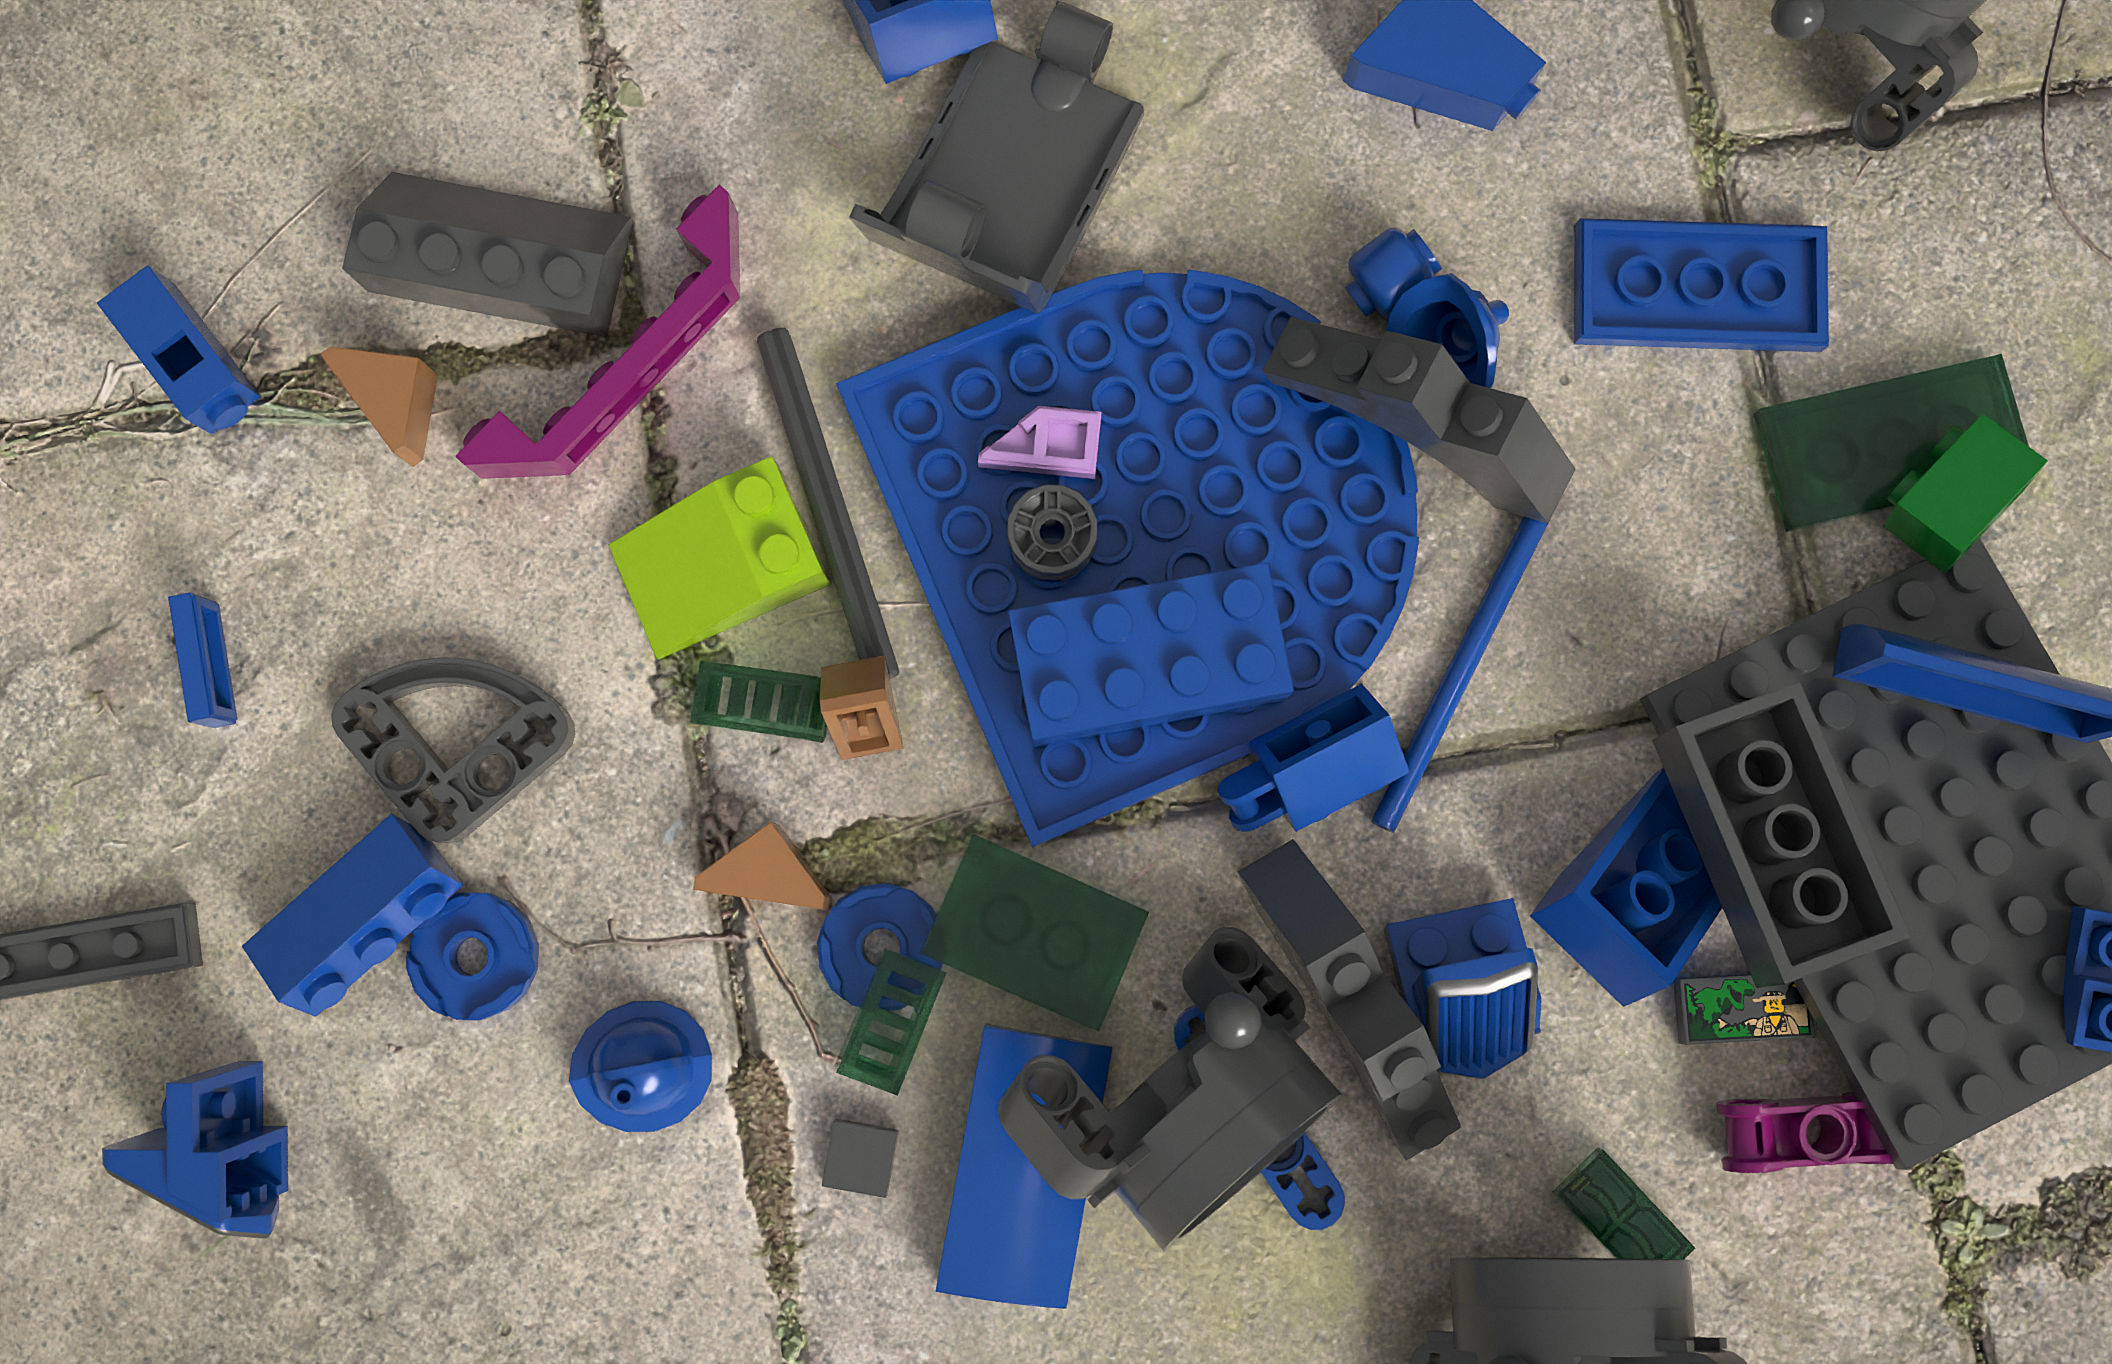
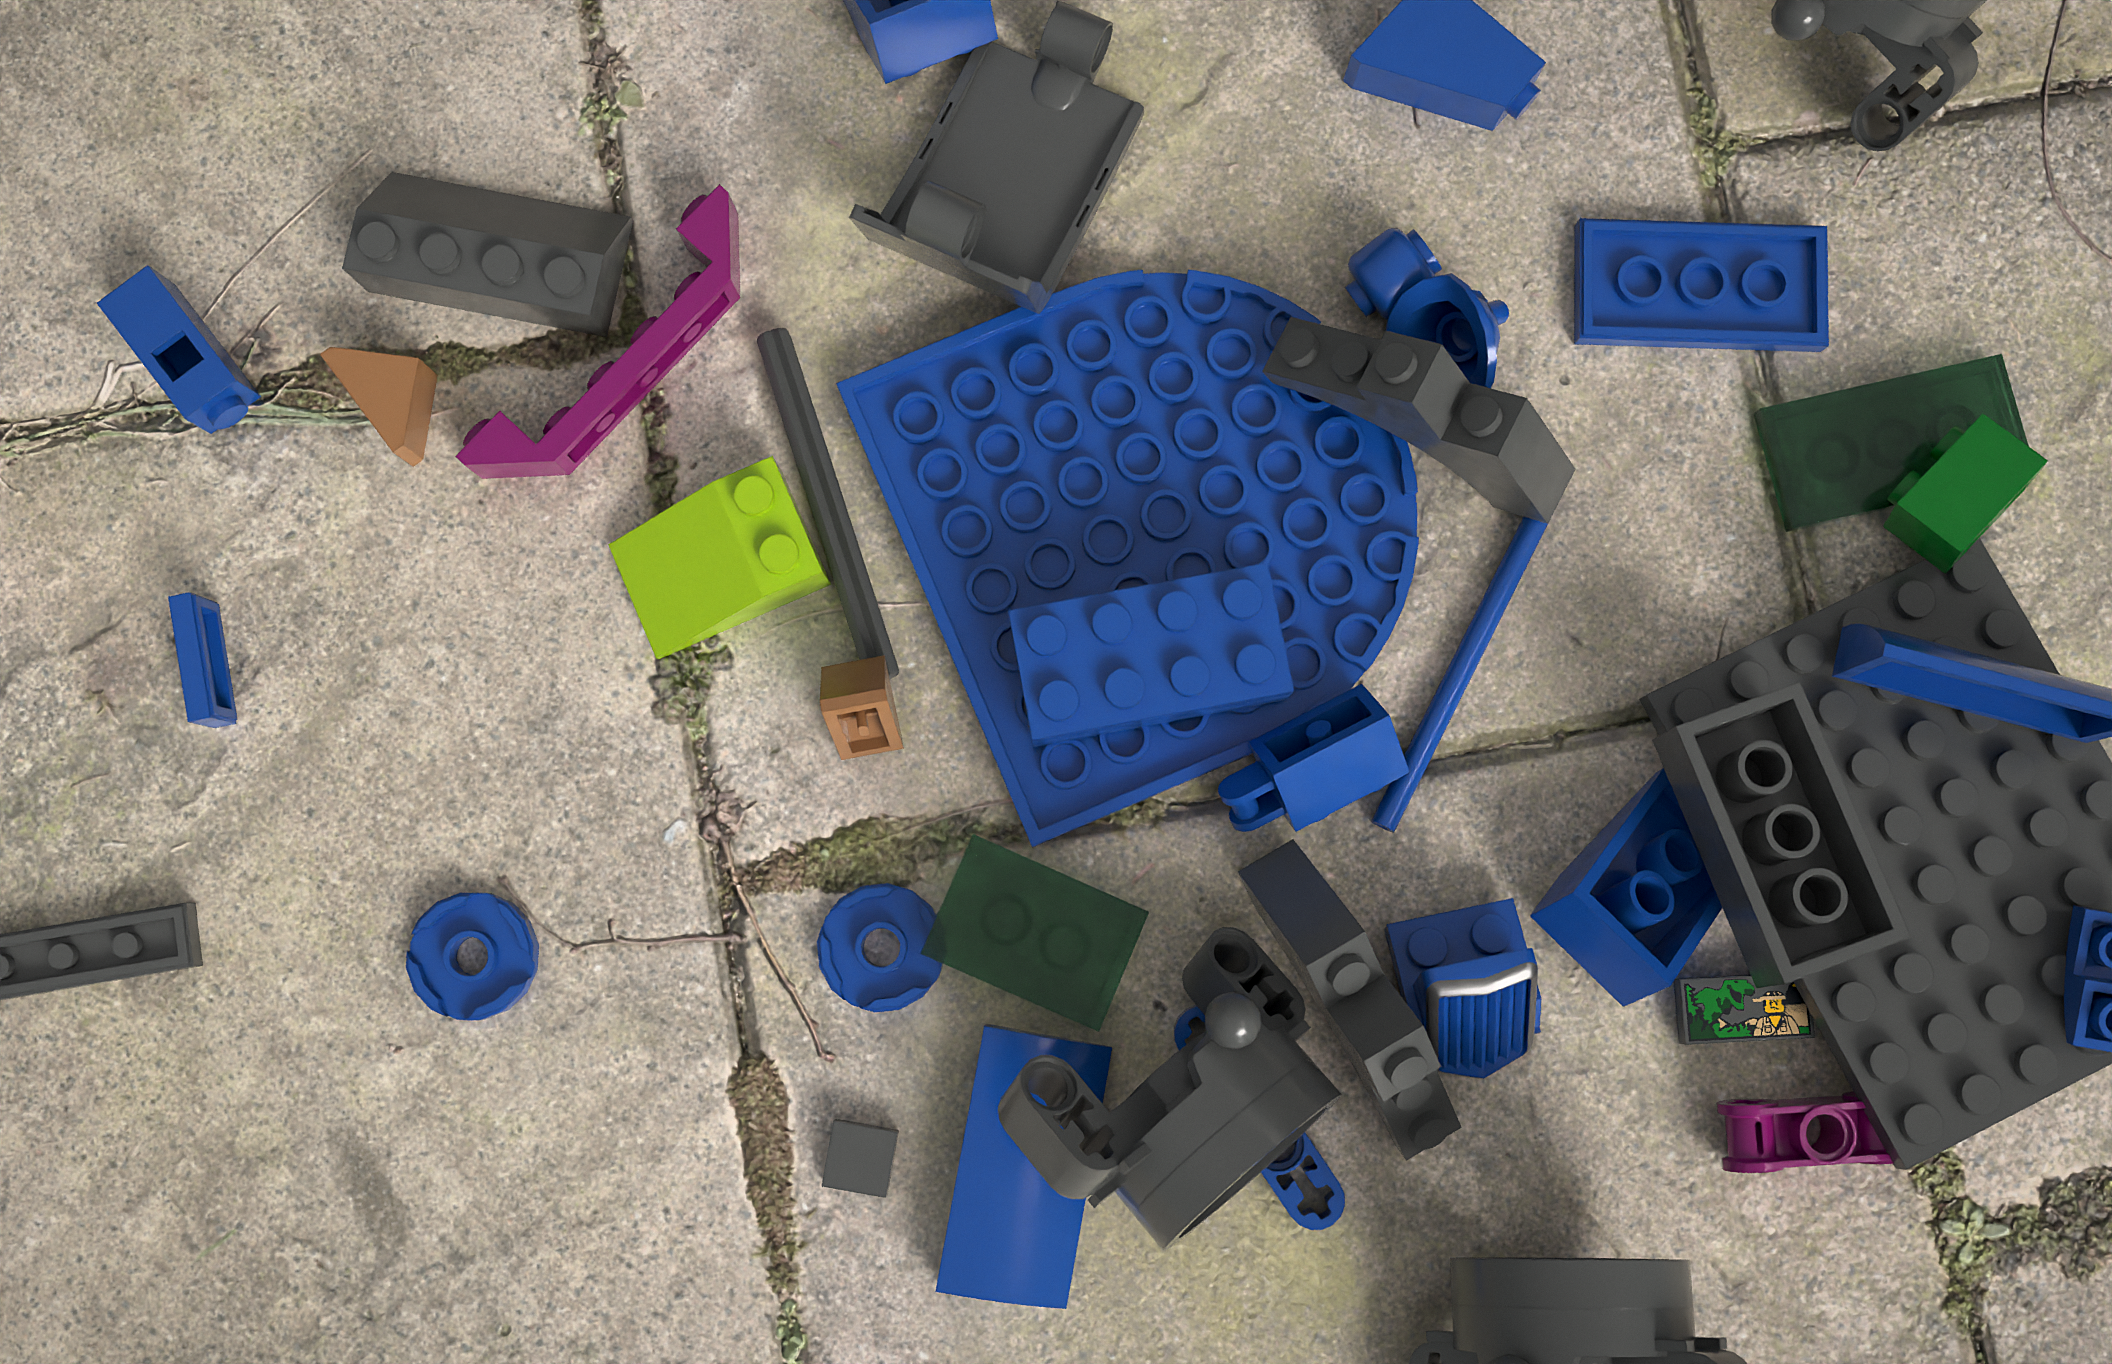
blue piece [102,1061,288,1239] -> none
blue brick [242,813,463,1017] -> none
dark grey beam [331,657,576,844] -> none
blue helmet [568,1001,712,1132] -> none
clear green slope [690,661,827,743] -> none
medium nougat slope [693,822,832,910] -> none
clear green slope [834,948,947,1096] -> none
lavender tile [978,406,1102,479] -> none
dark grey wheel [1007,485,1097,582] -> none
clear green tile [1552,1147,1696,1259] -> none

